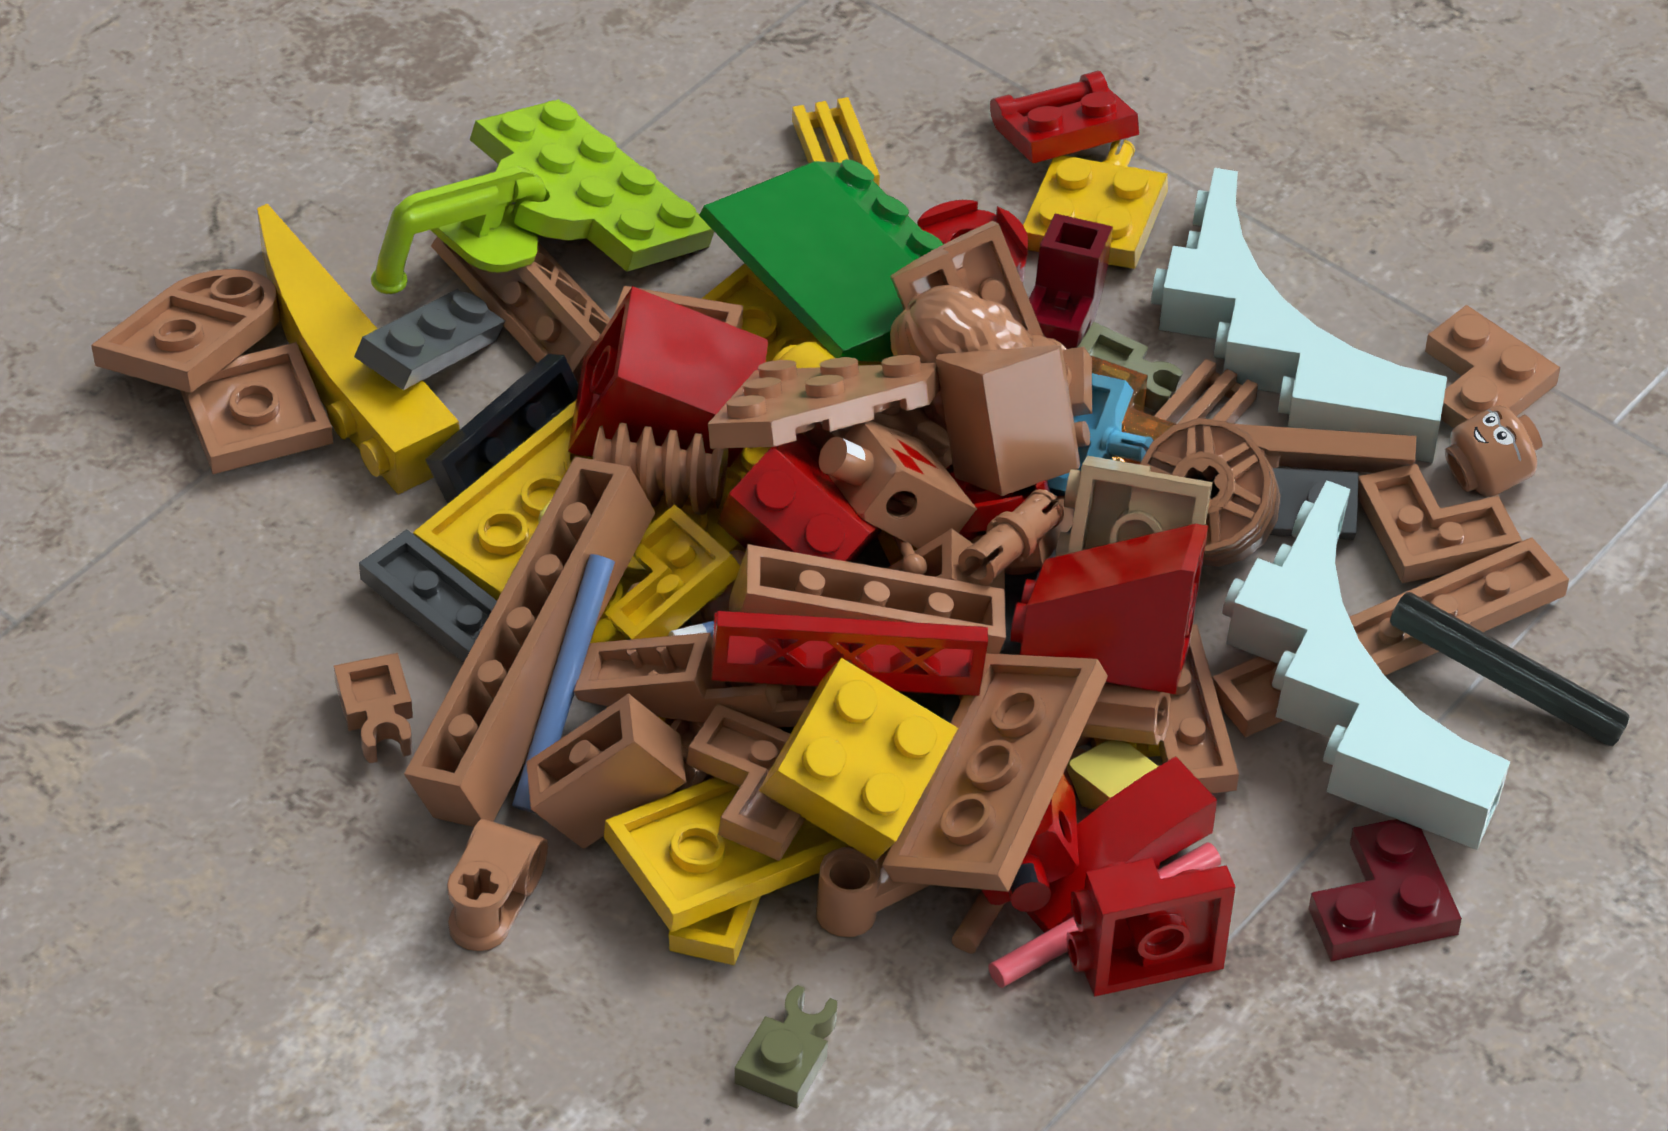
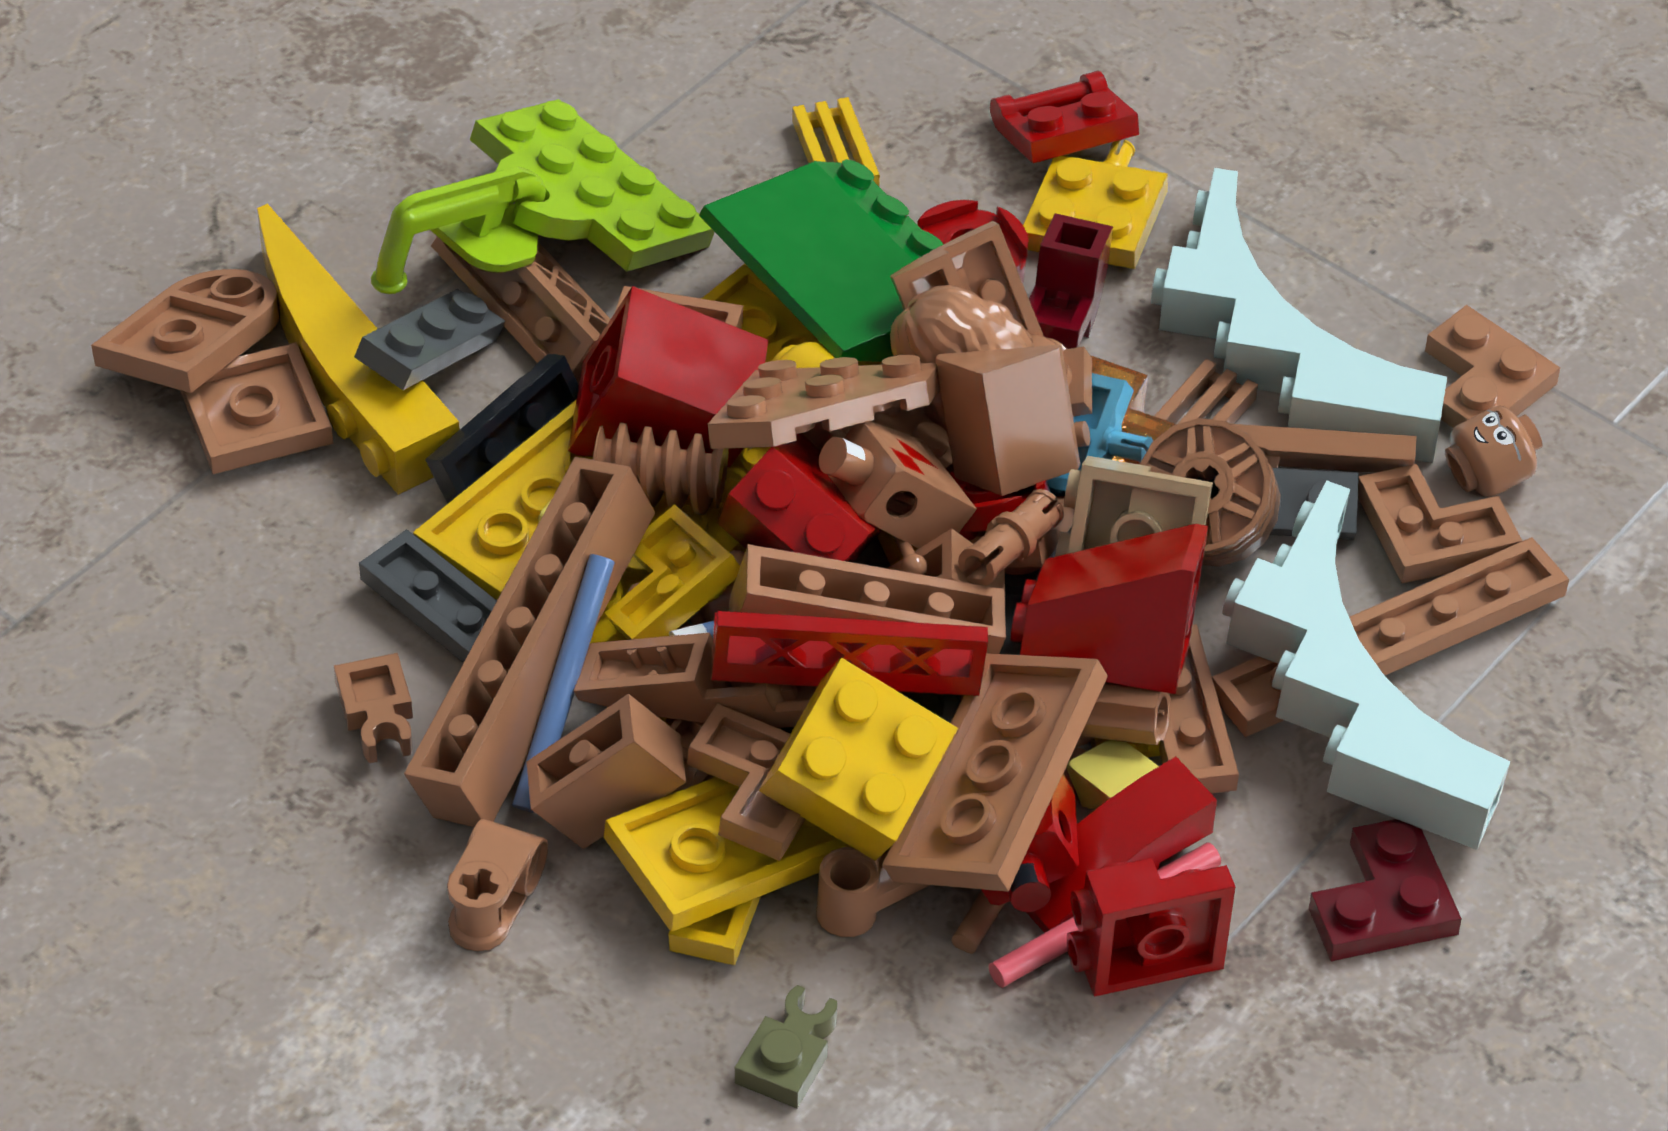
olive plate [1078,322,1183,412] -> none
pearl dark grey axle [1390,592,1630,746] -> none

